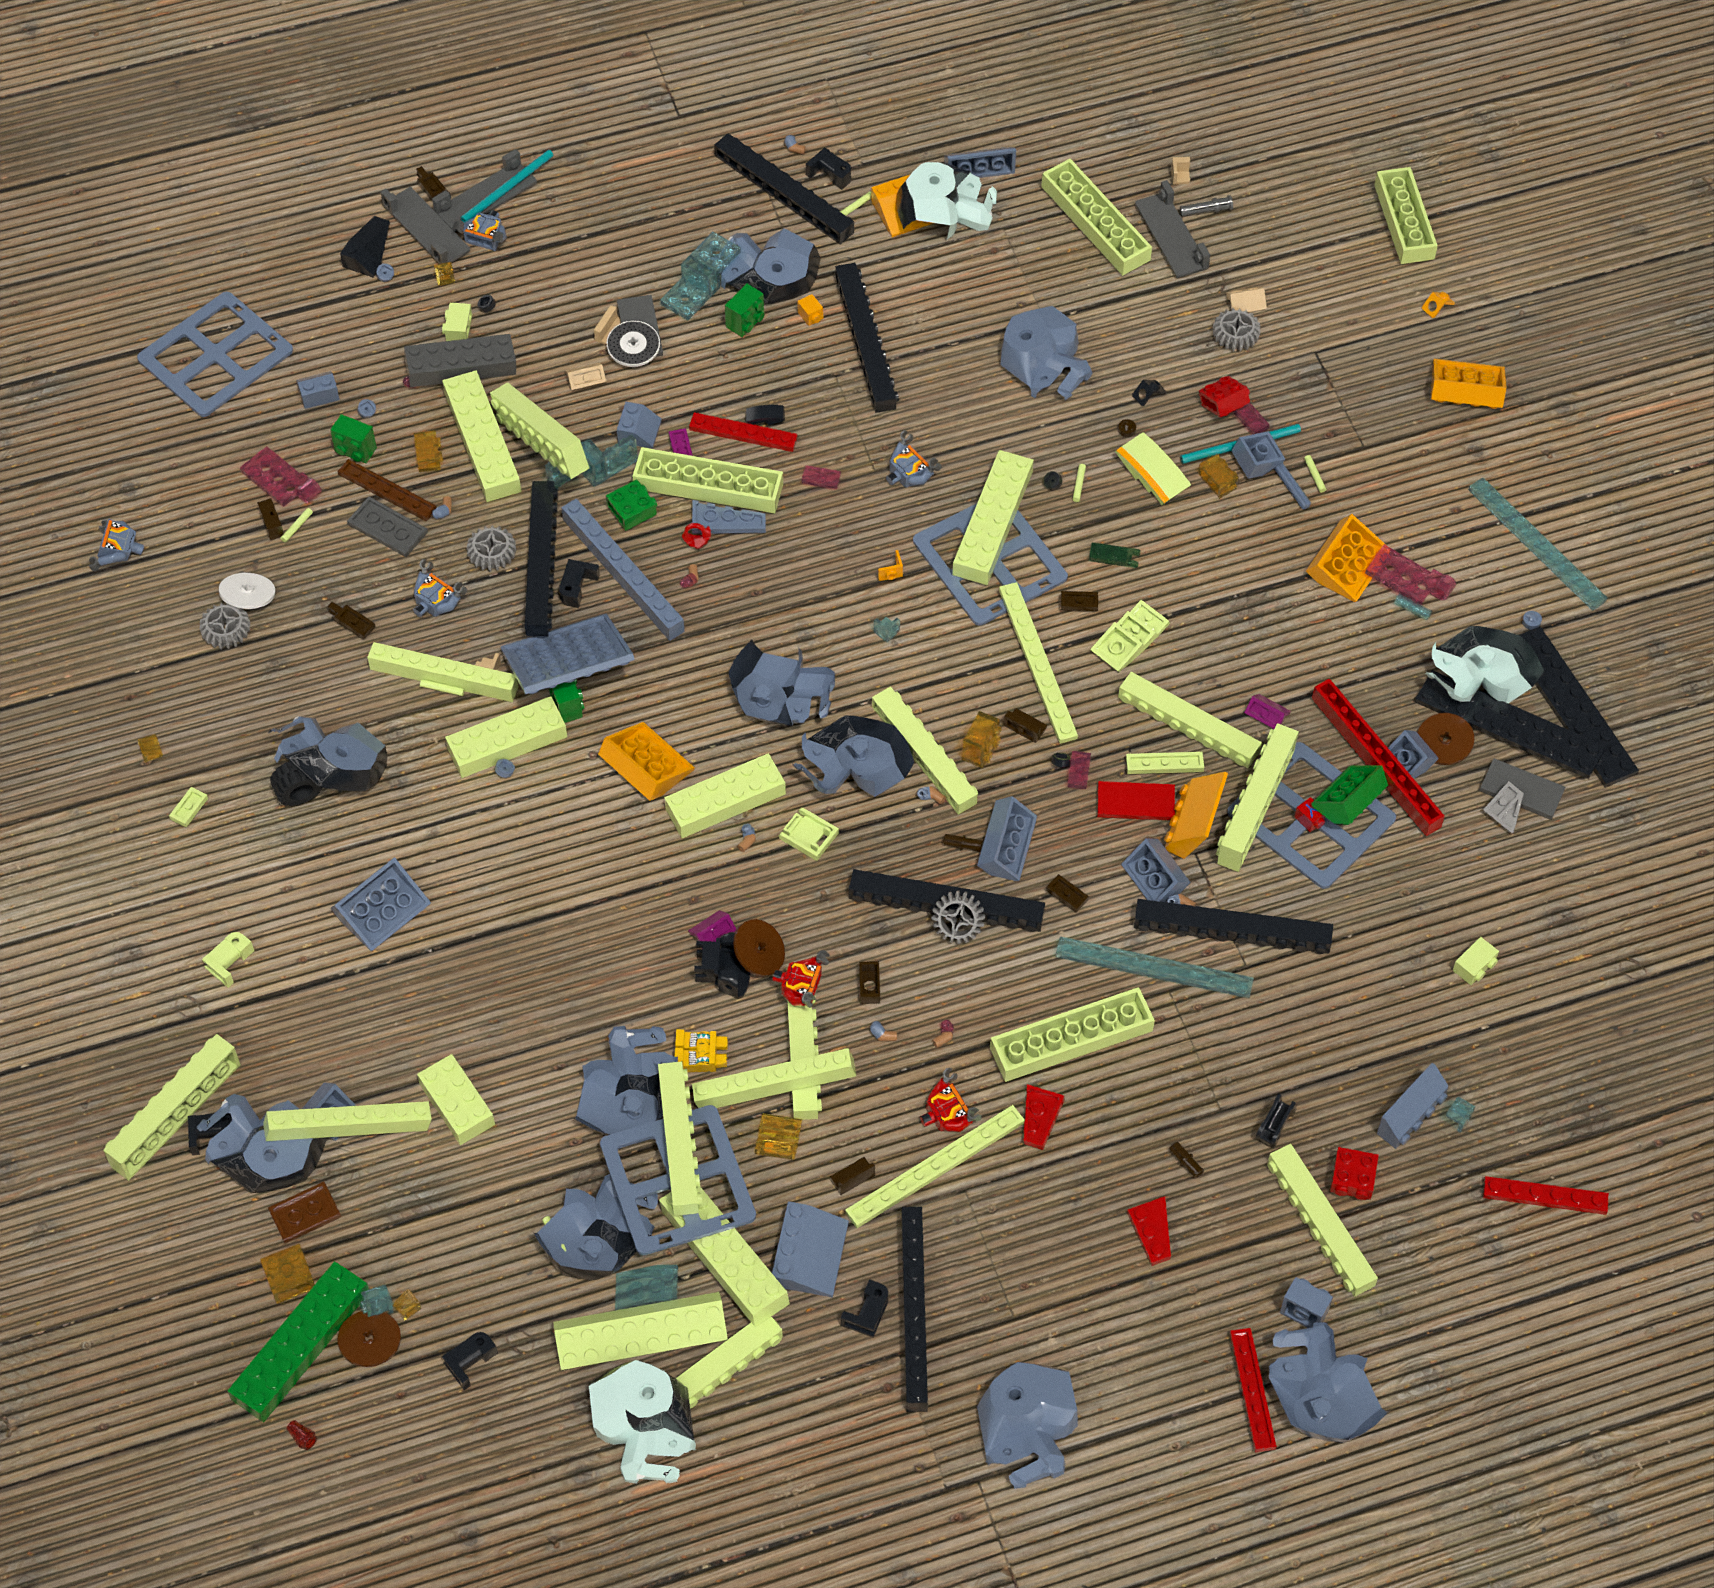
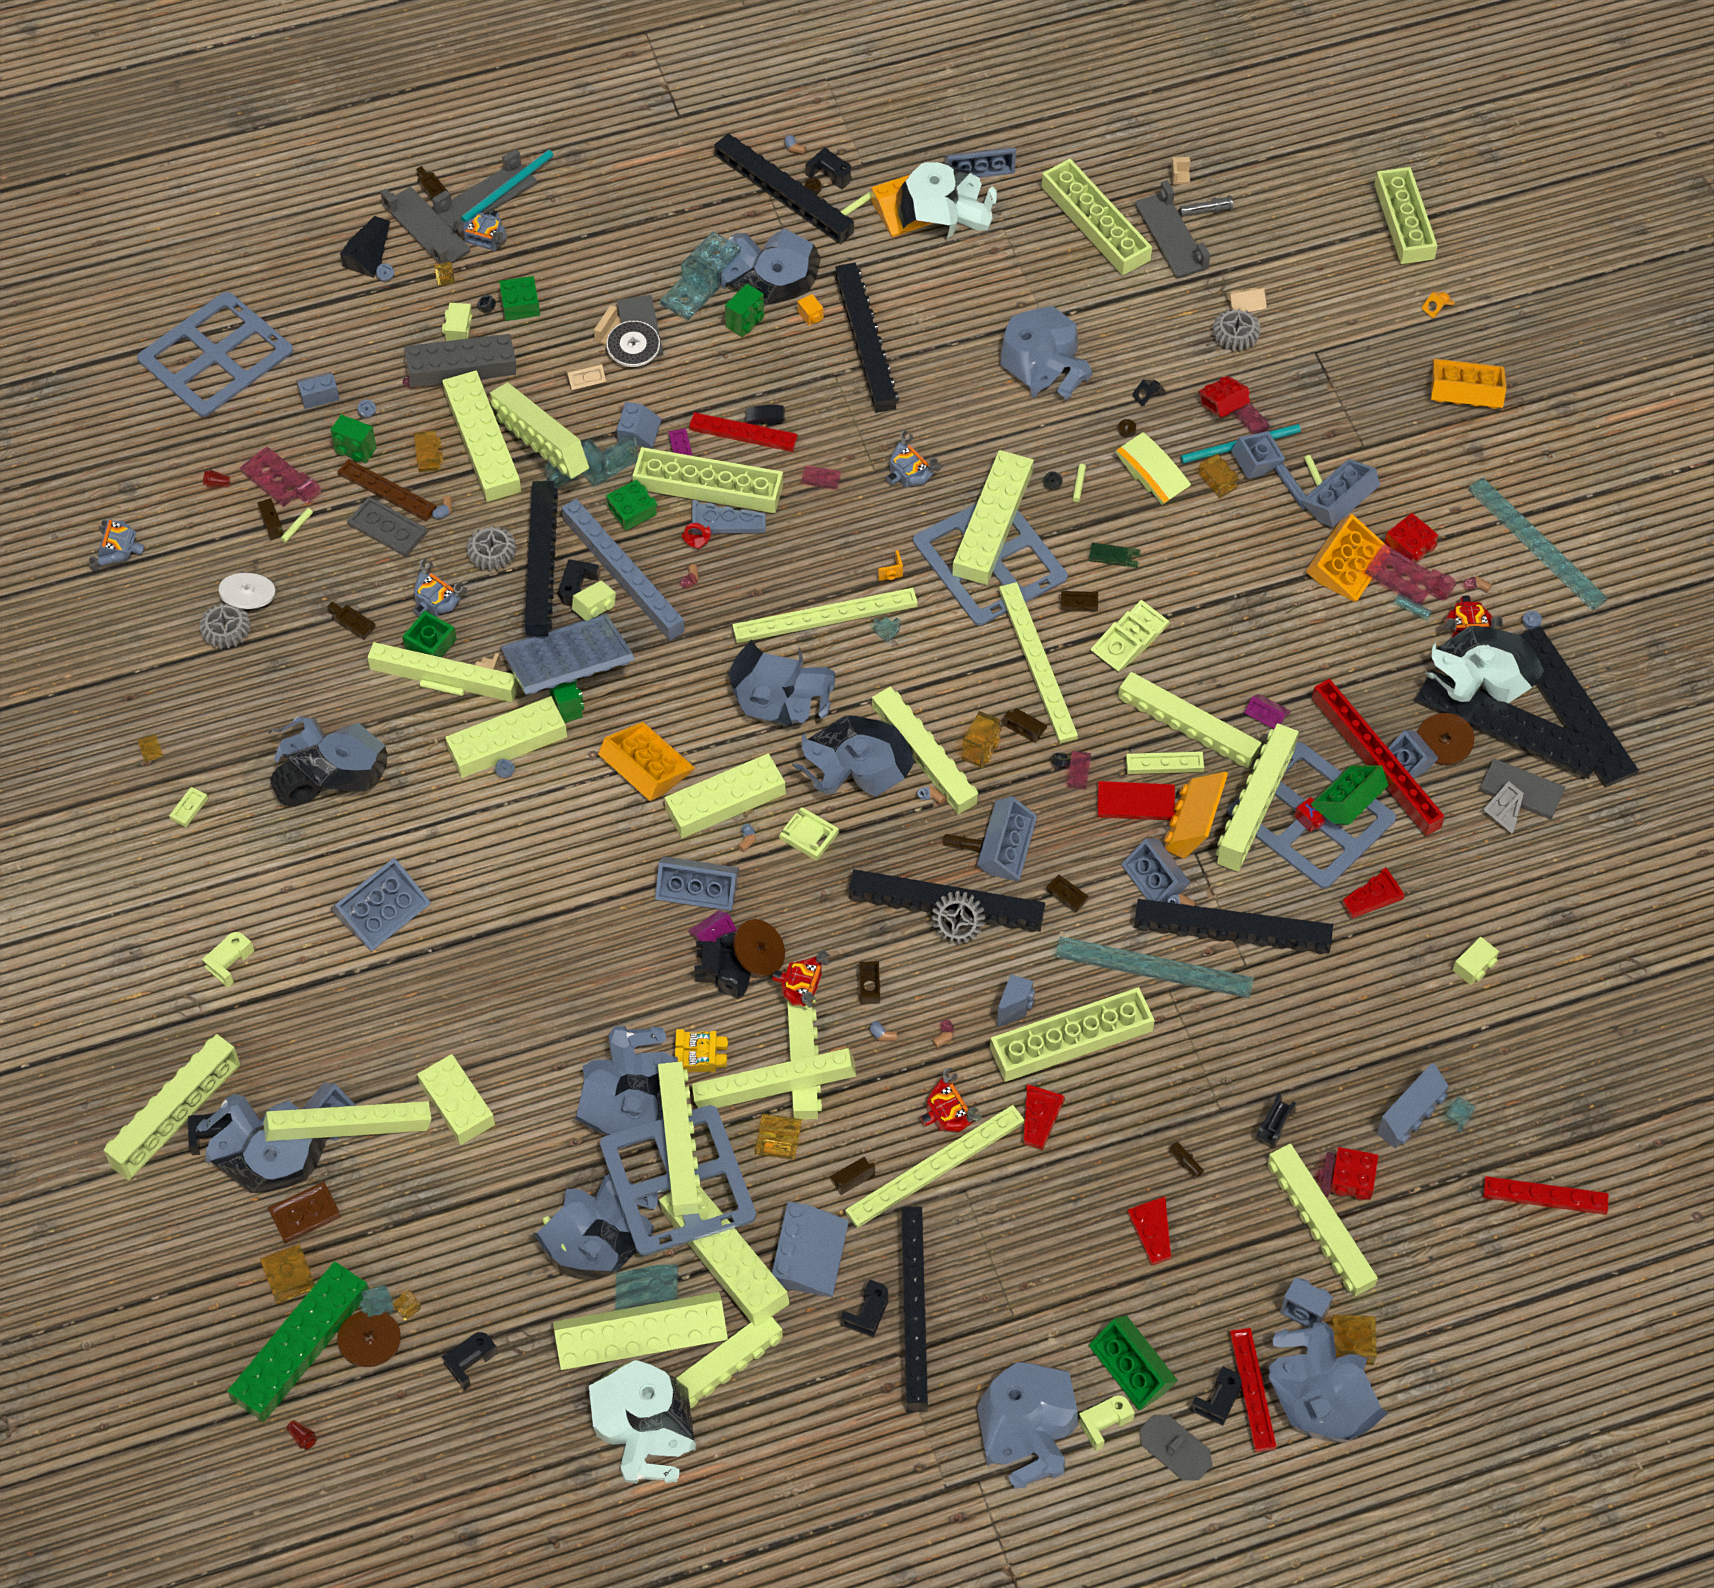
none -> clear red cone [203,469,231,487]
none -> green brick [402,610,457,658]
none -> green brick [499,276,540,321]
none -> yellowish green brick [572,580,616,621]
none -> sand blue slope [655,856,739,911]
none -> yellowish green plate [732,588,918,643]
none -> dark brown tile [804,178,822,195]
none -> sand blue slope [997,974,1036,1027]
none -> yellowish green piece [1078,1396,1135,1452]
none -> green slope [1089,1316,1178,1411]
none -> dark grey shield [1139,1415,1212,1481]
none -> black piece [1190,1366,1242,1426]
none -> sand blue slope [1301,459,1380,527]
none -> clear pink plate [1318,1152,1335,1199]
none -> clear yellow brick [1330,1315,1377,1365]
none -> red wing [1343,867,1404,919]
none -> red brick [1384,513,1439,565]
none -> torso [1444,595,1503,638]
none -> arm [1464,576,1492,593]

